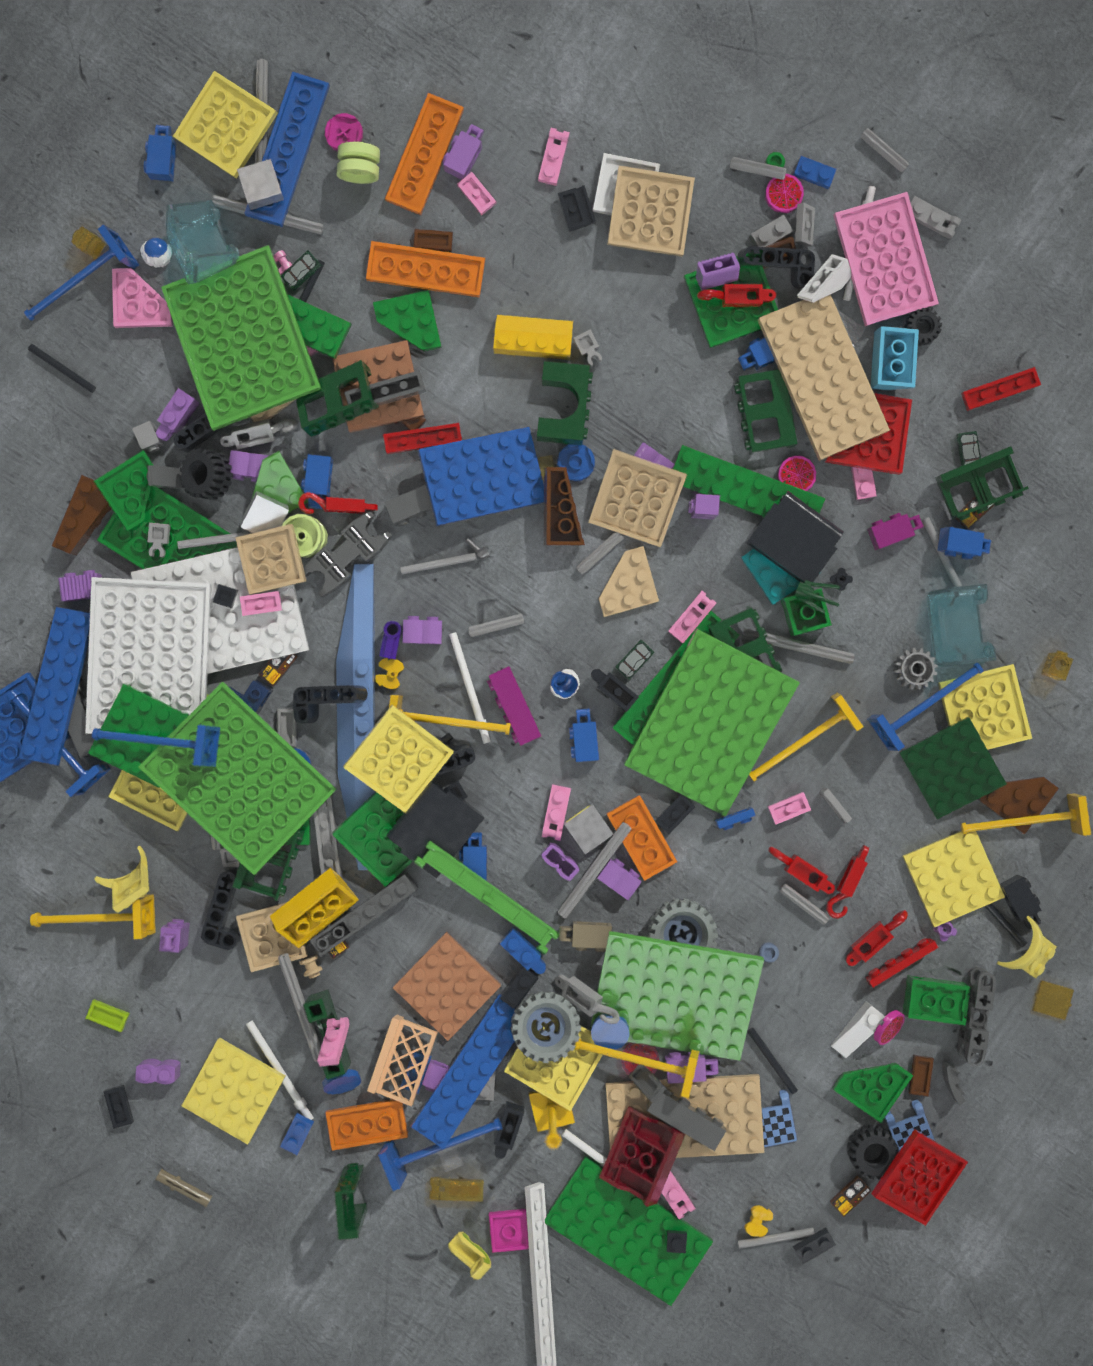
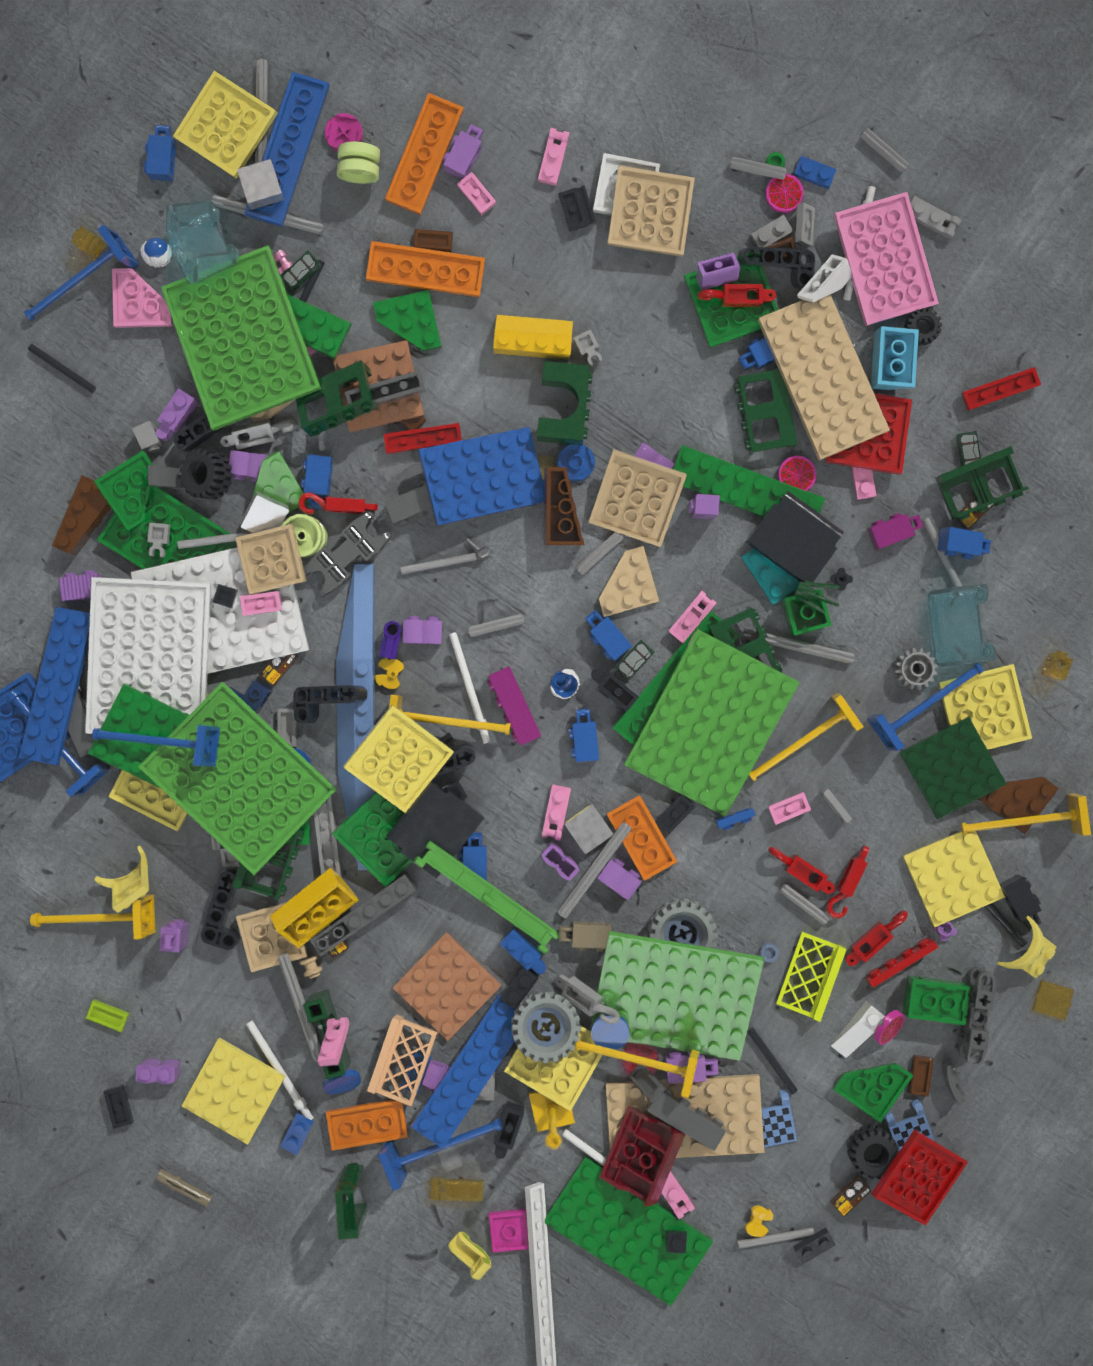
none -> blue brick [585,610,632,661]
none -> neon yellow fence [776,931,846,1022]

